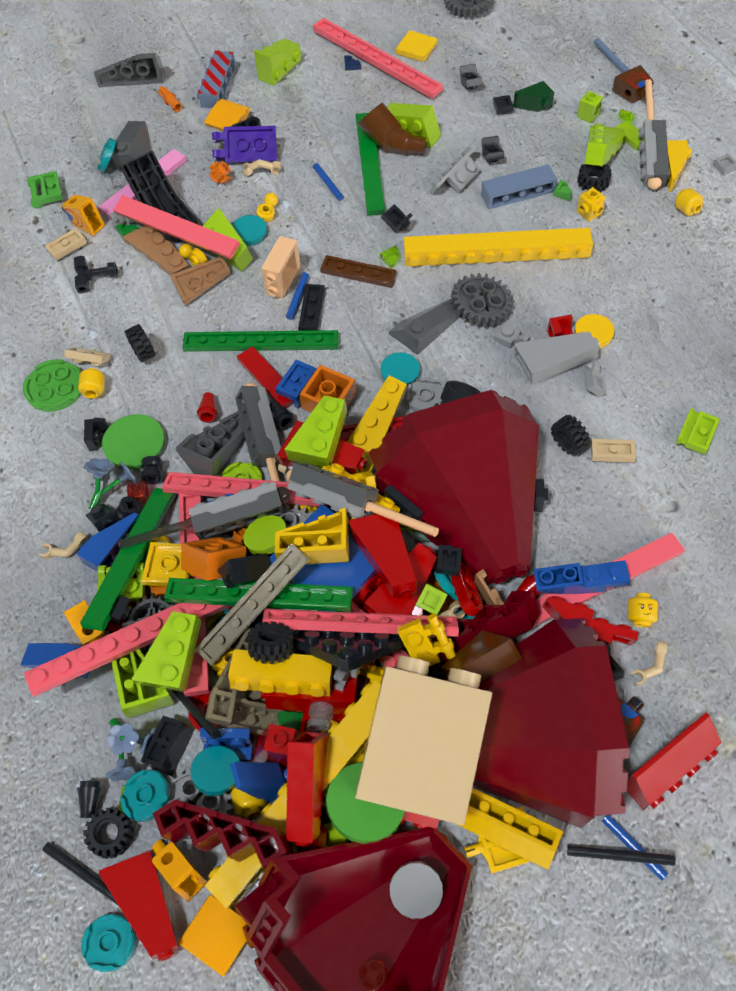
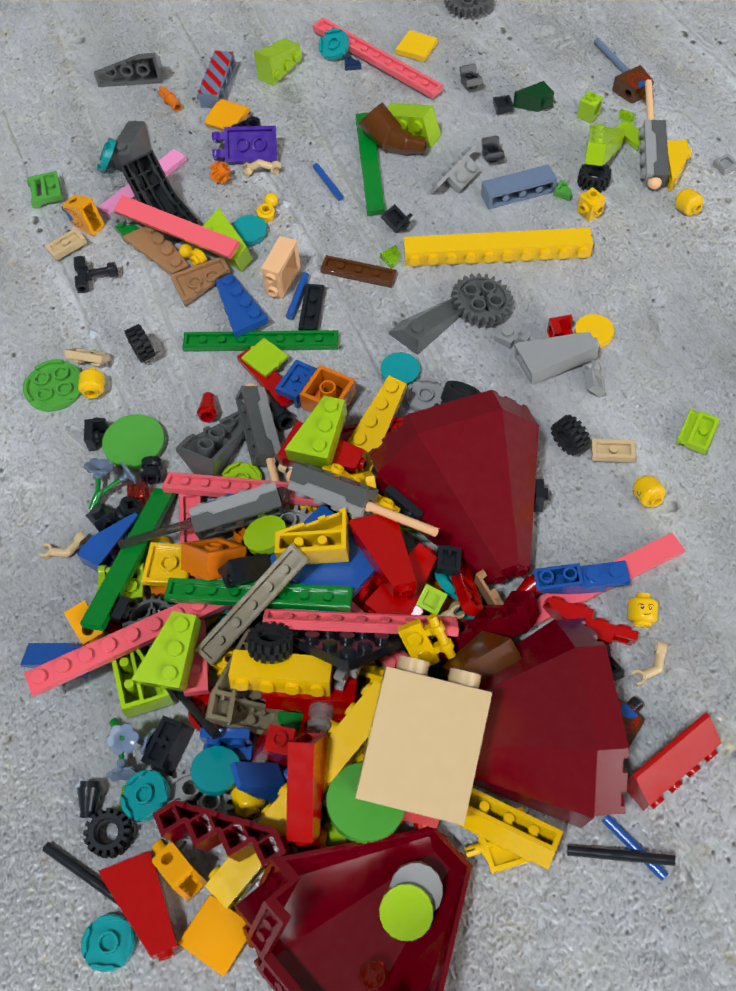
none -> blue wing [215,273,269,338]
none -> lime piece [241,338,289,378]
none -> teal tile [318,28,350,61]
none -> lime tile [380,882,433,941]
none -> yellow head [632,475,666,507]

